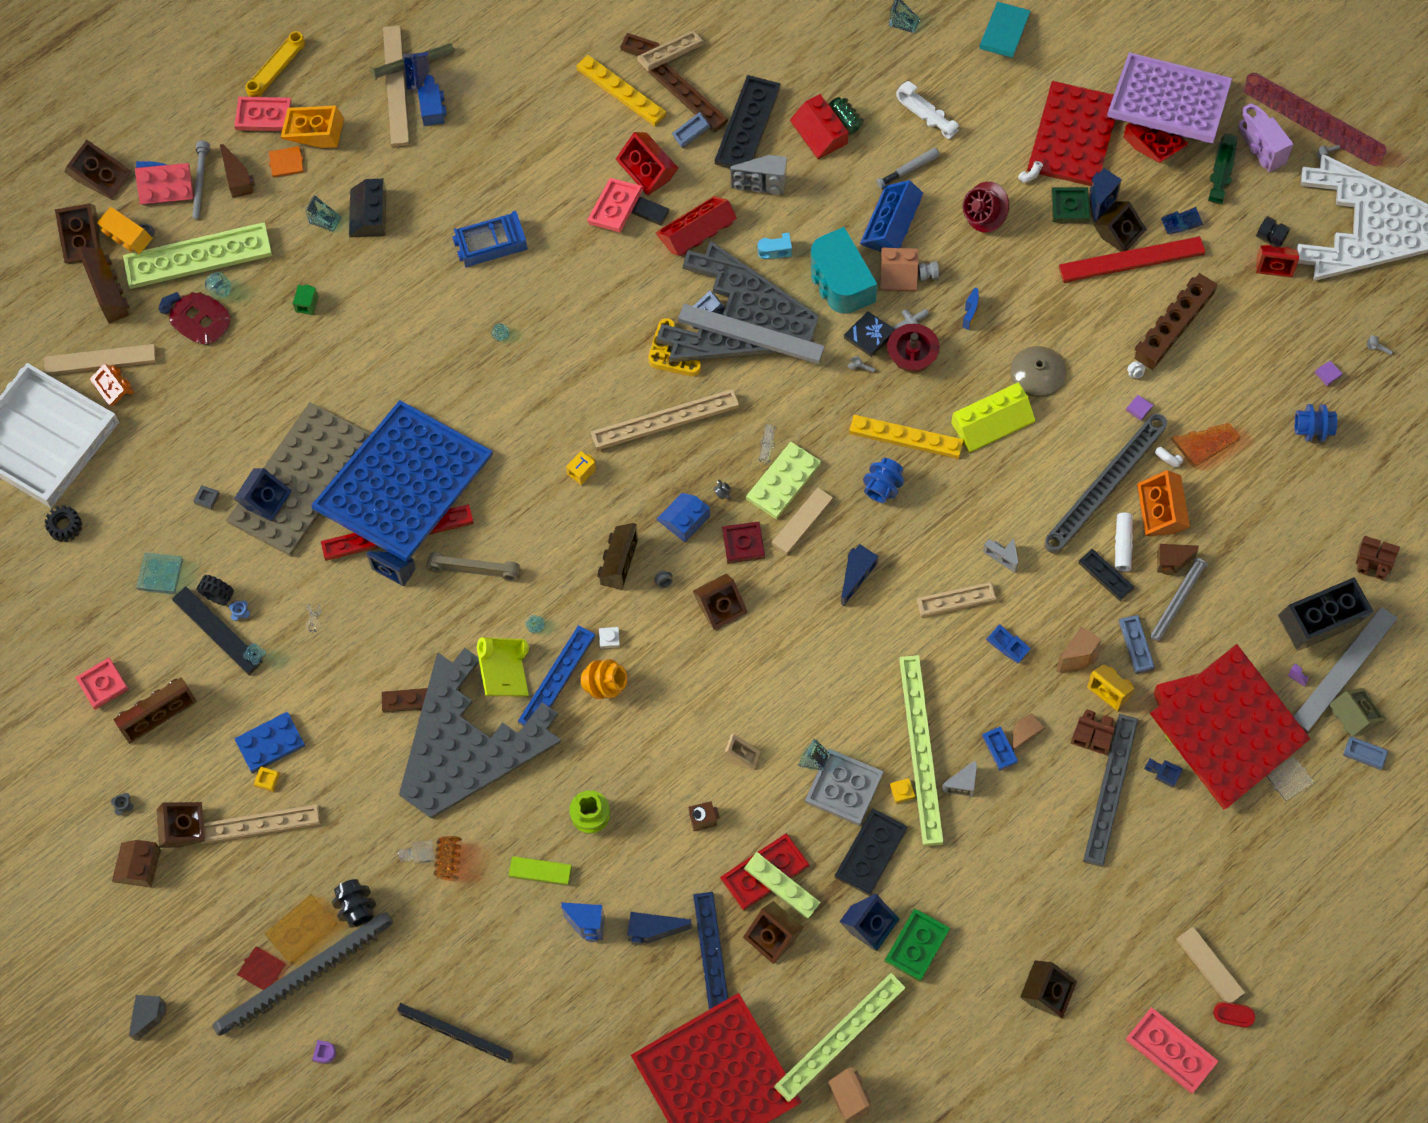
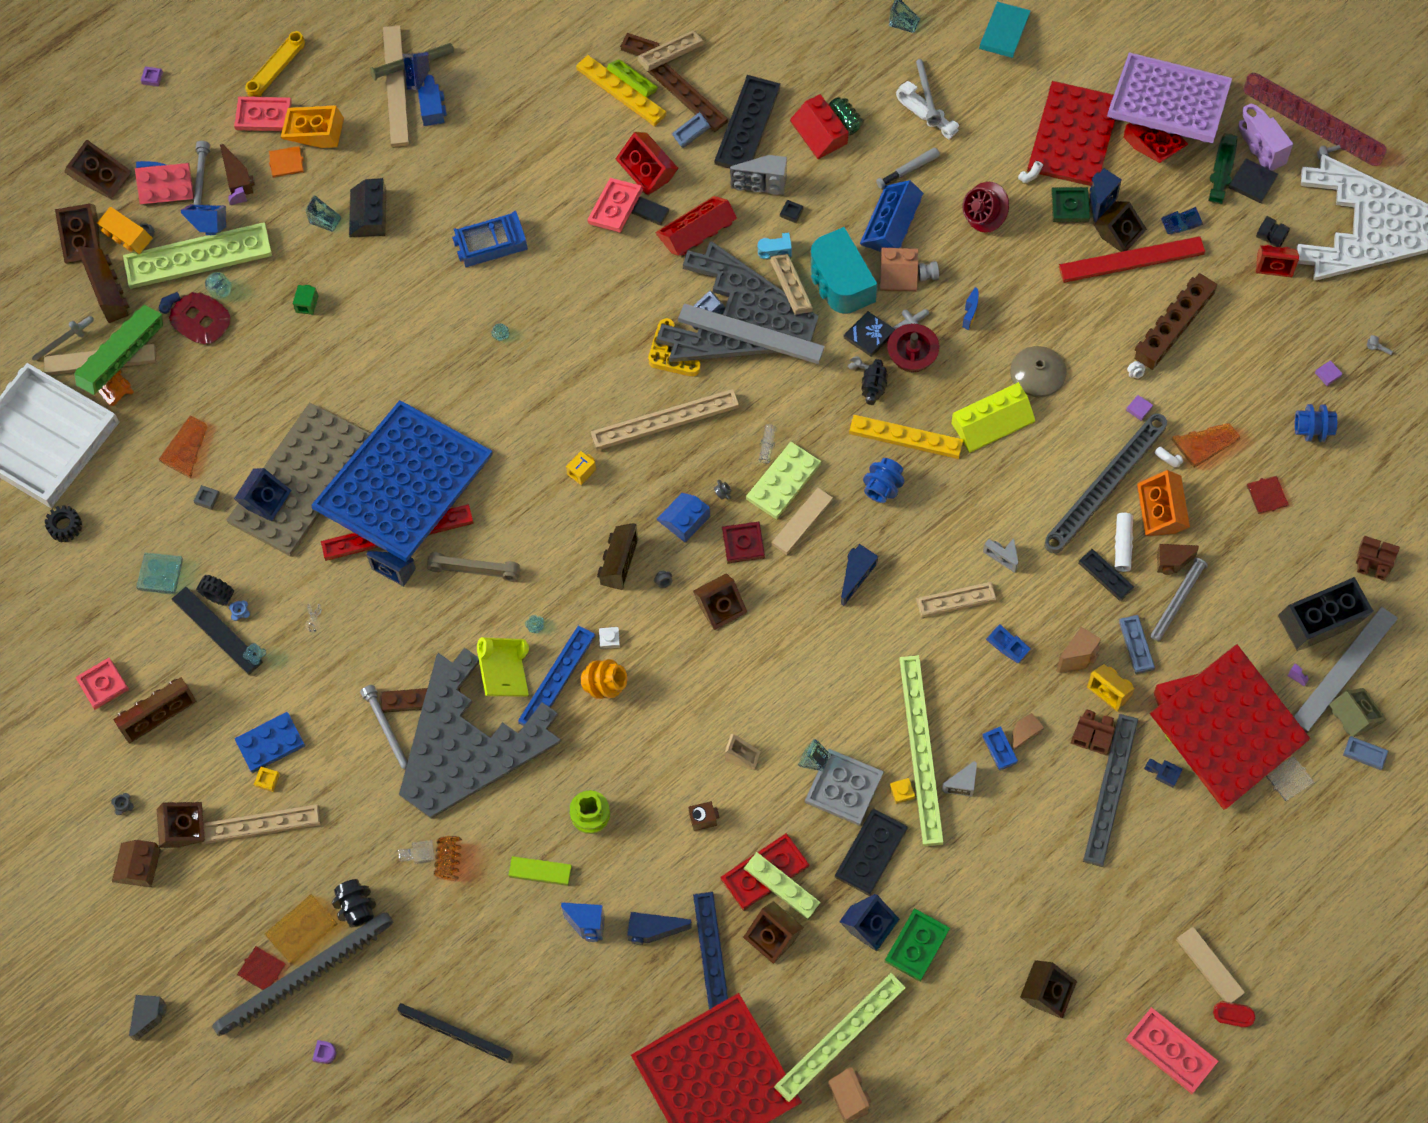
none -> light grey sword [32,316,94,361]
none -> bright green brick [74,305,163,395]
none -> medium lavender tile [141,66,163,87]
none -> clear orange wing [159,415,207,478]
none -> blue slope [181,204,226,236]
none -> medium lavender tile [228,187,247,205]
none -> light grey piece [360,685,407,769]
none -> lime tile [607,59,658,97]
none -> tan tile [770,254,813,315]
none -> black tile [780,200,804,223]
none -> black piece [861,359,888,405]
none -> light grey piece [916,59,942,126]
none -> black tile [1229,158,1278,203]
none -> clear red piece [1247,476,1289,514]

